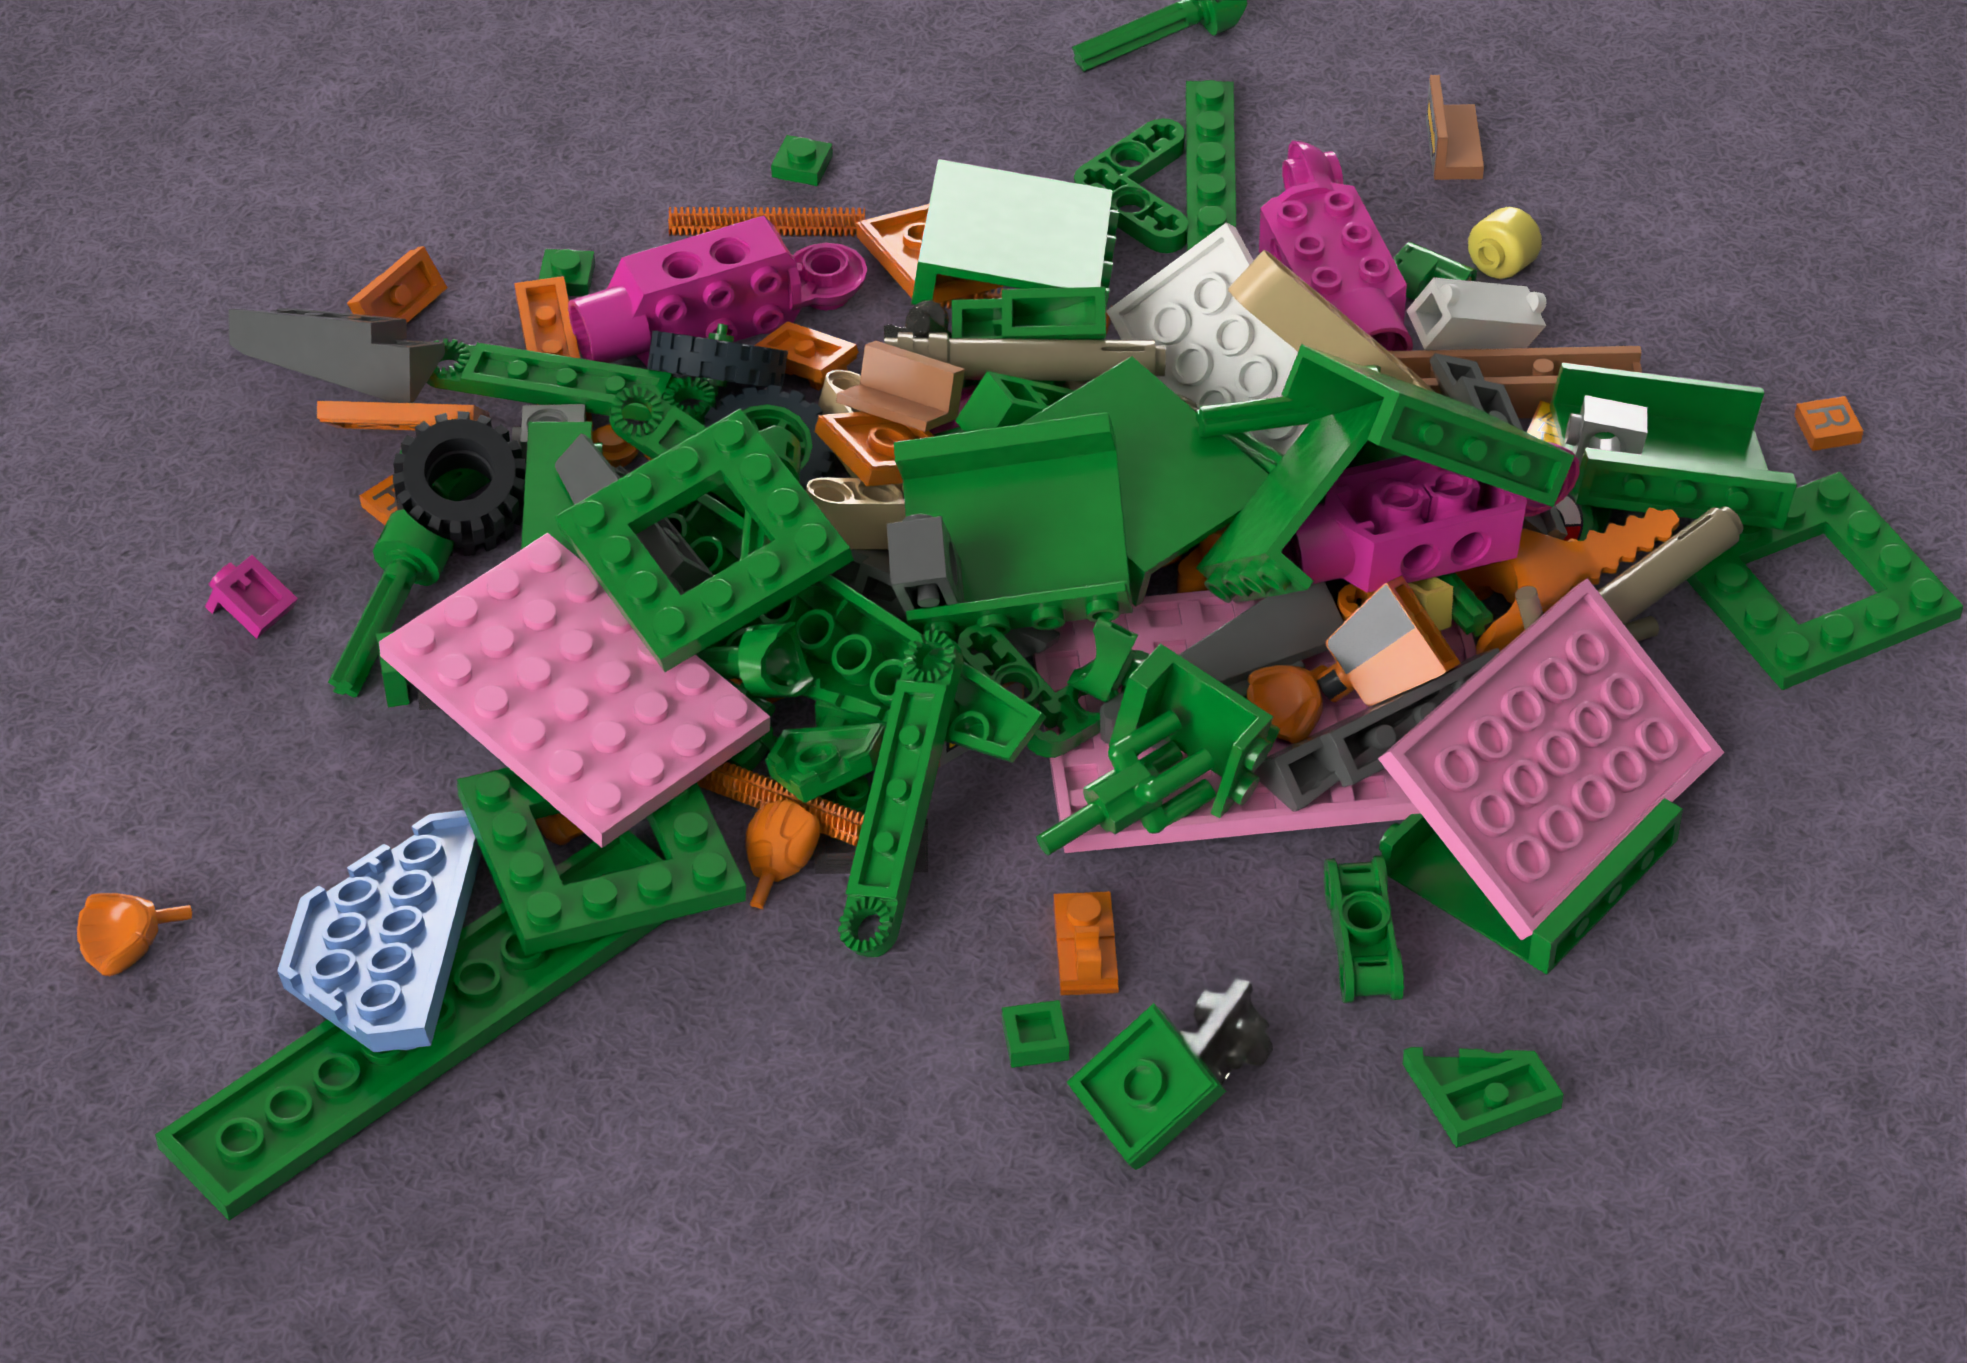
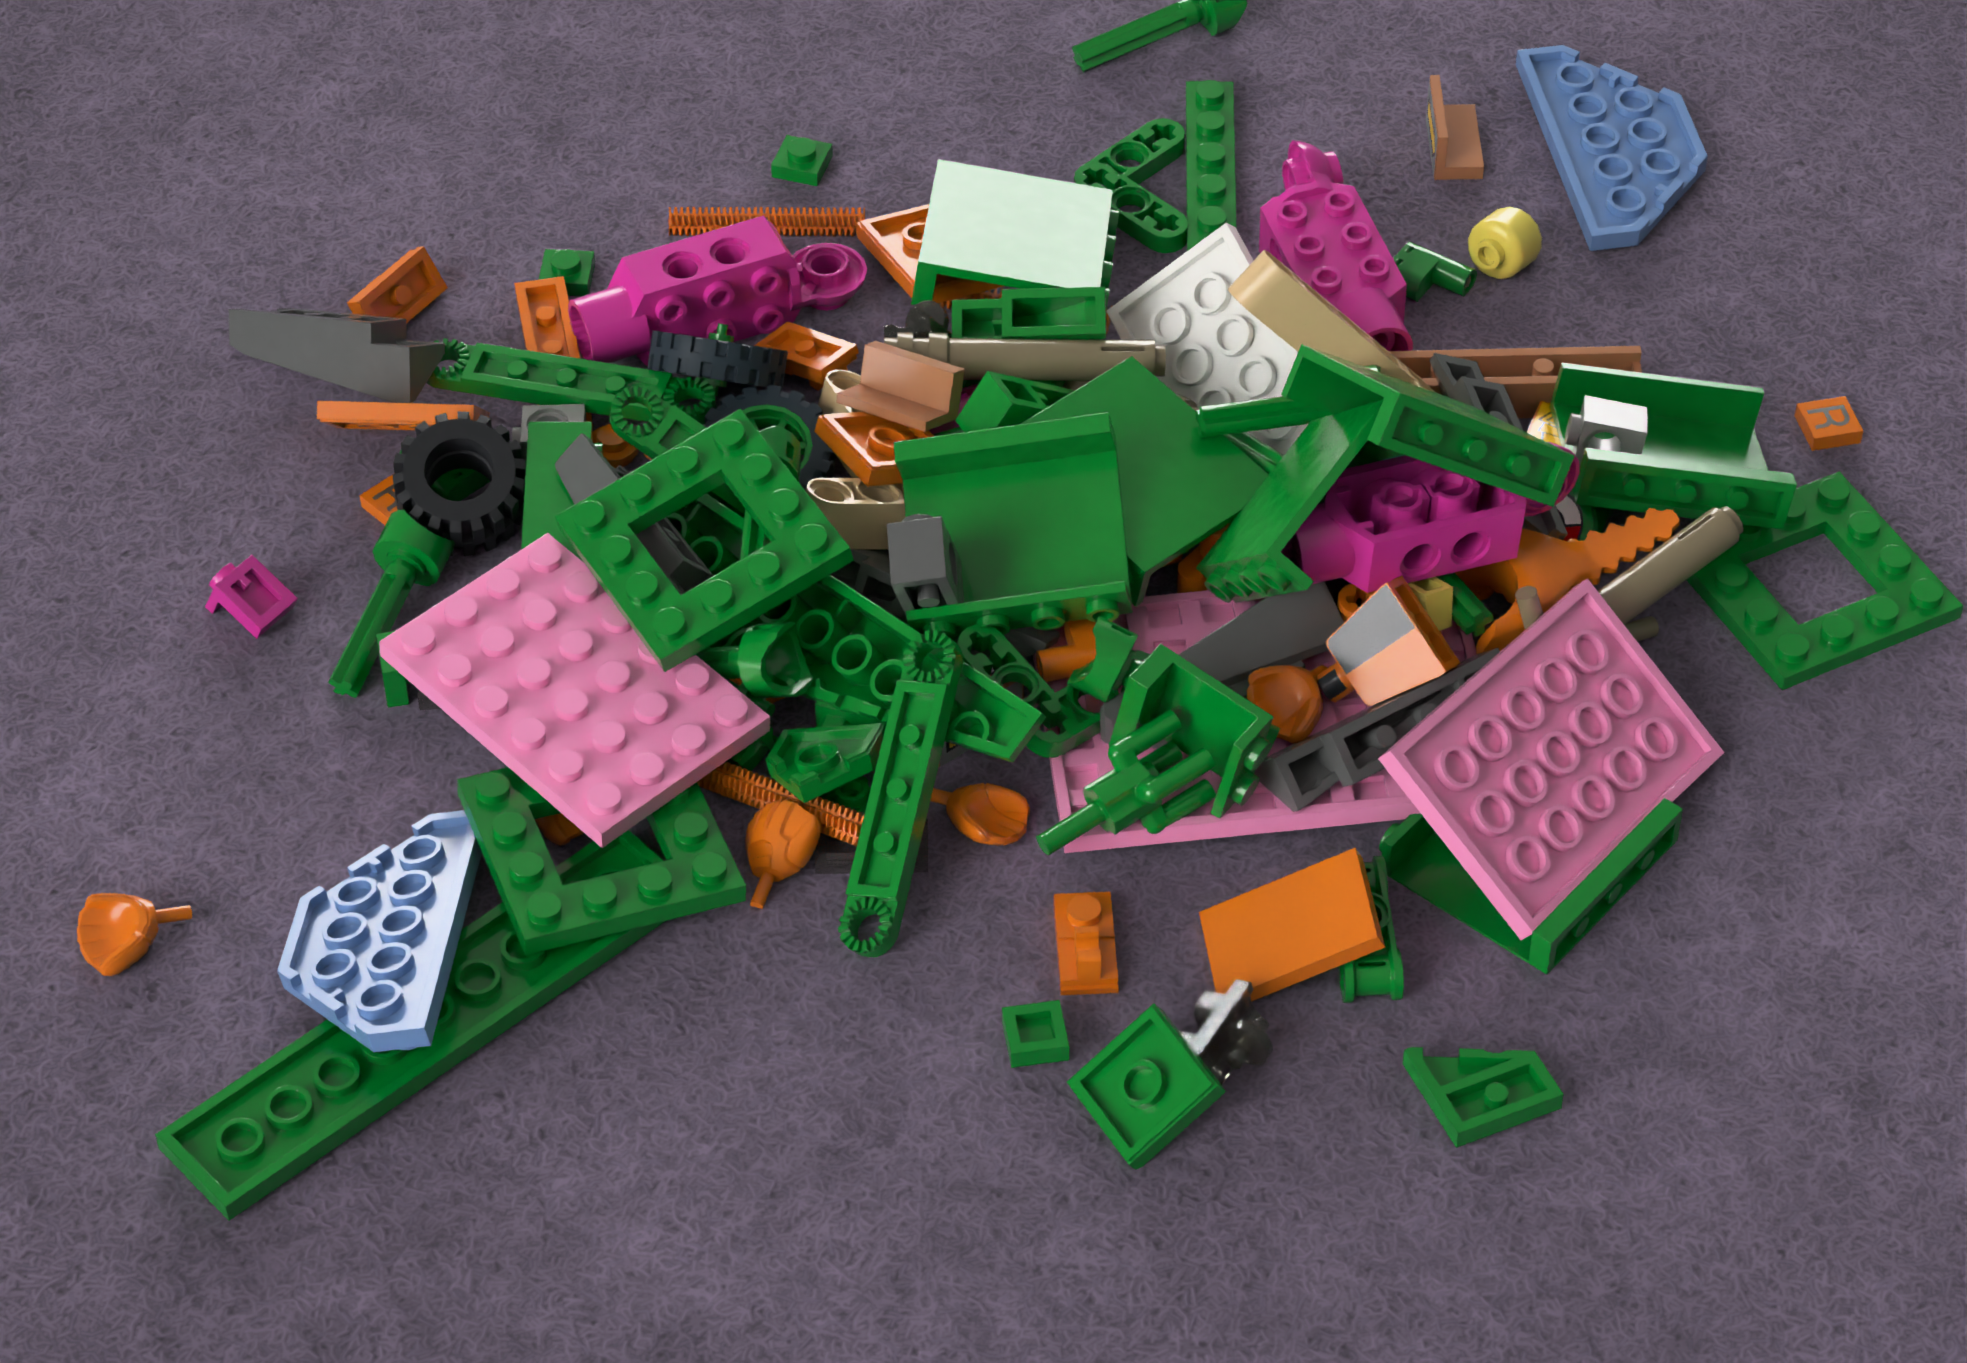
white brick [1406,278,1546,350] -> none
none -> orange piece [930,783,1030,846]
none -> orange piece [1036,619,1112,682]
none -> orange tile [1199,848,1385,1010]
none -> medium blue plate [1516,45,1708,251]

